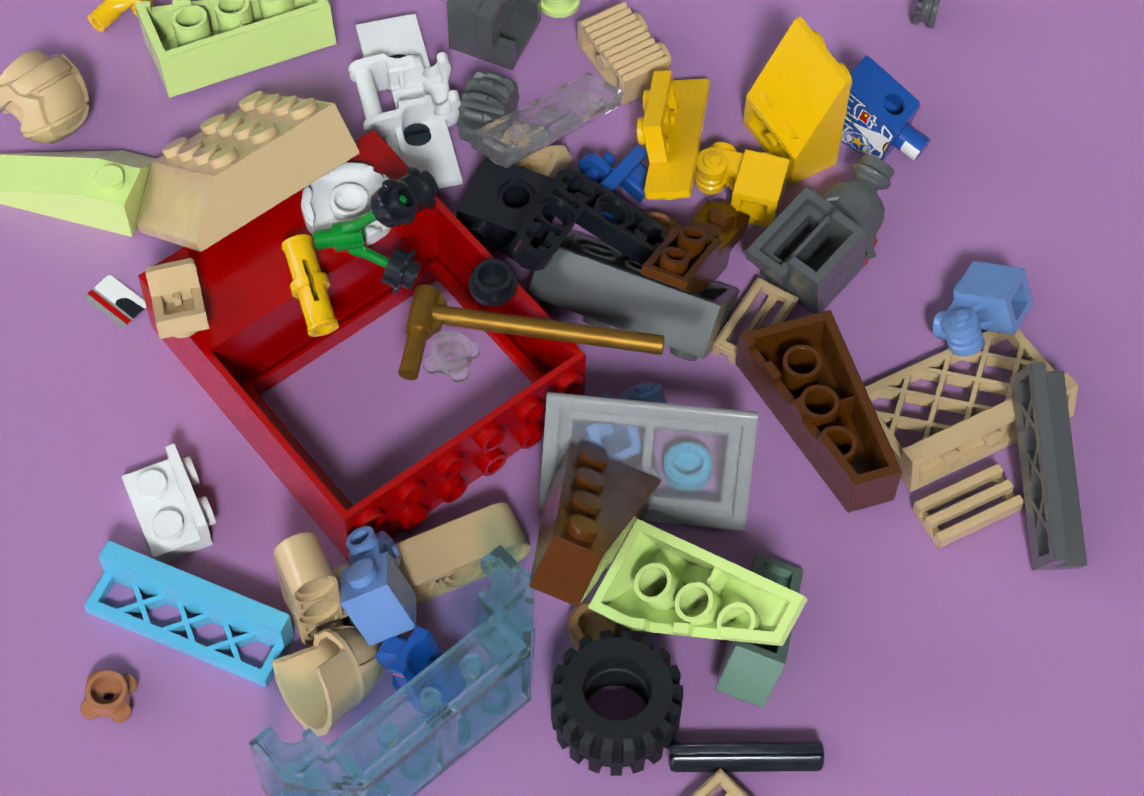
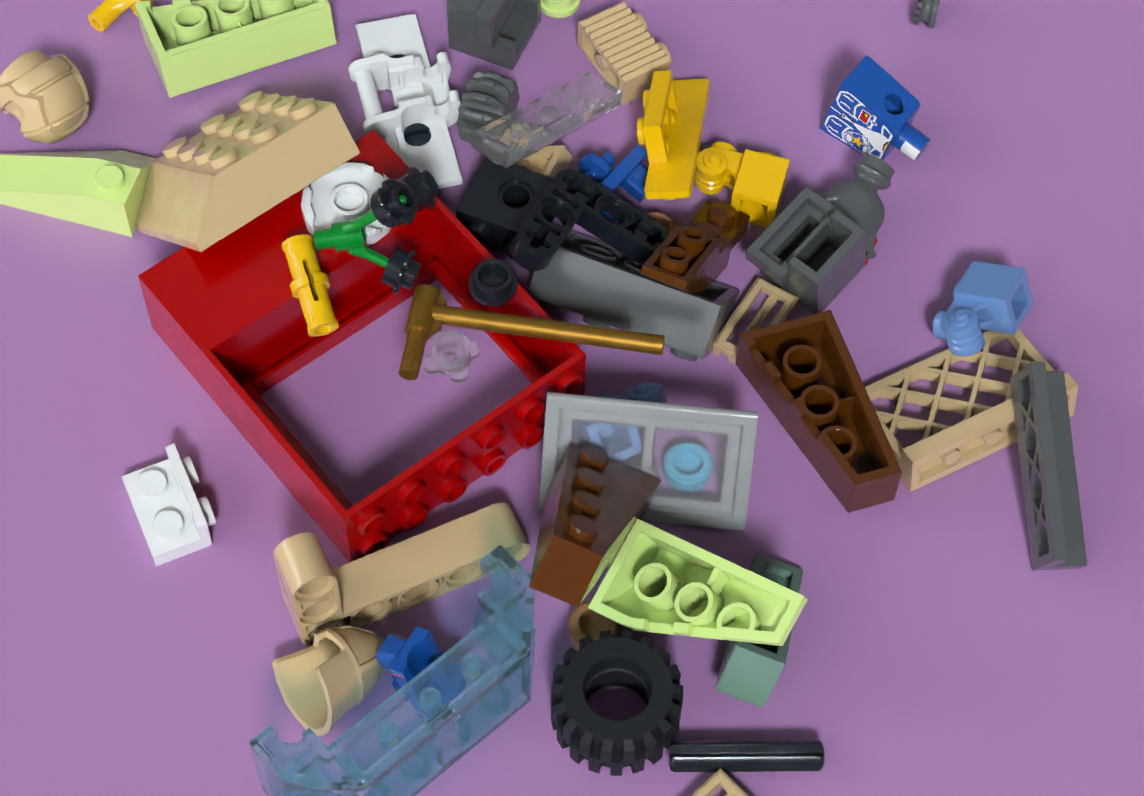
nougat plate [80,670,138,723] -> none
sticker [84,275,146,328] -> none
medium azure fence [84,540,295,688] -> none
tan bracket [145,258,209,339] -> none
medium blue brick [340,526,417,646] -> none
yellow slope [743,16,852,186] -> none
tan tile [912,463,1025,549] -> none

